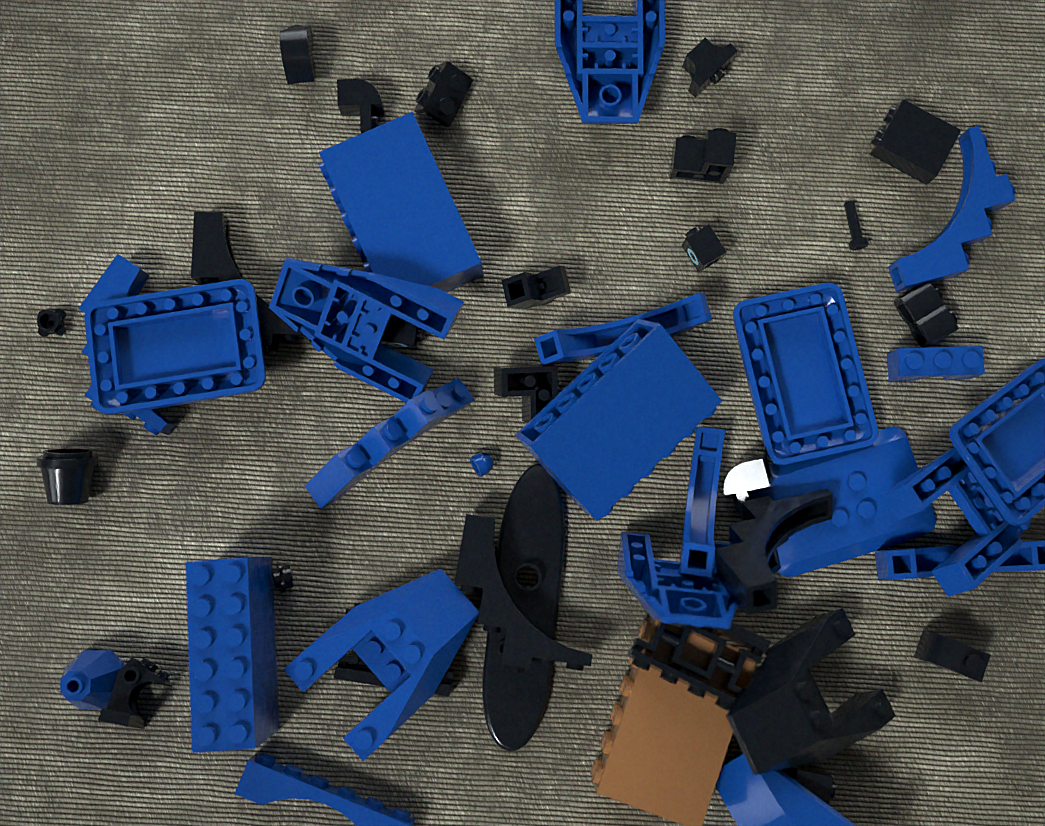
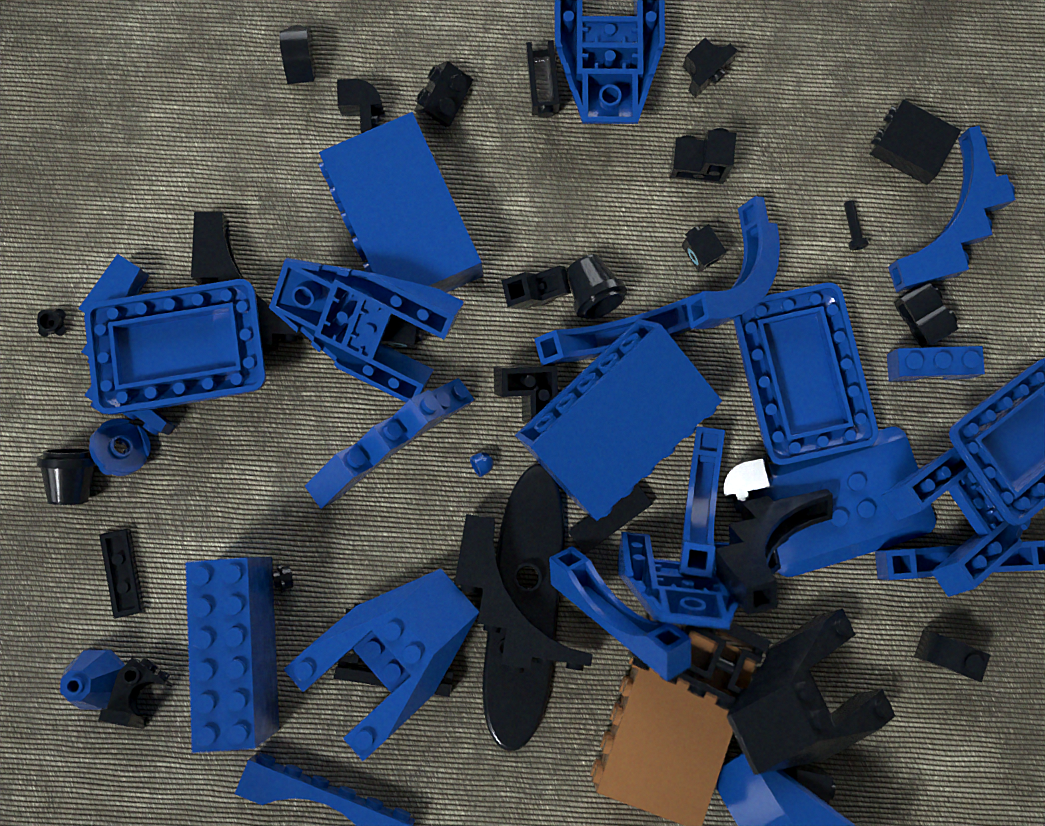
none -> blue plate [89,418,151,476]
none -> black tile [99,528,145,619]
none -> black window [526,40,560,118]
none -> blue arch [549,546,691,681]
none -> black piece [566,254,627,319]
none -> black tile [568,484,652,555]
none -> blue arch [686,196,780,329]

